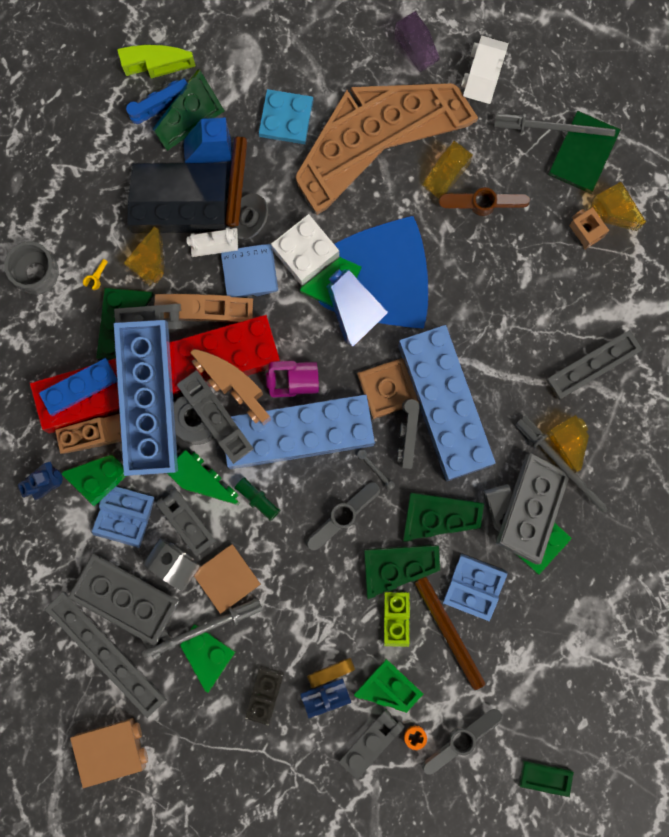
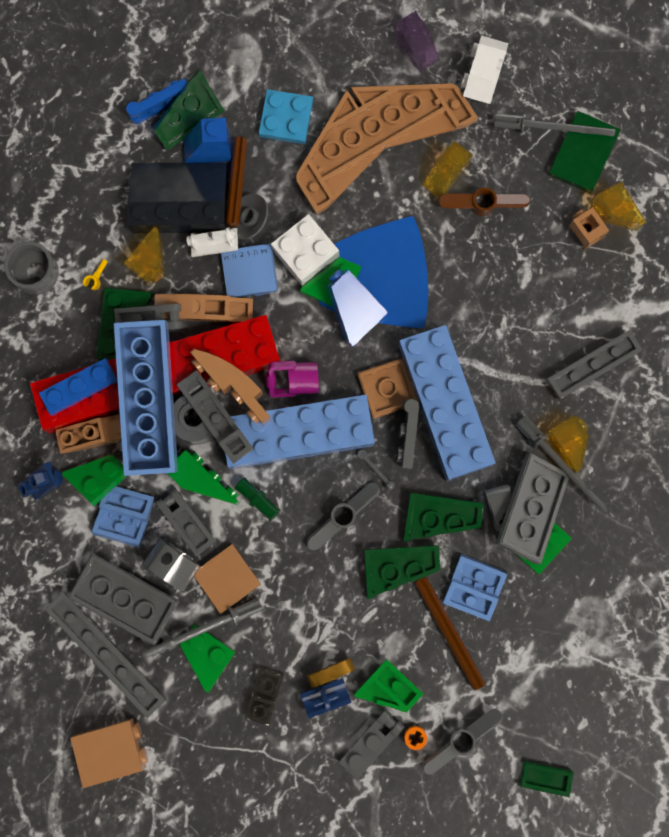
lime slope [117,45,196,79] -> none
lime slope [384,592,410,647] -> none

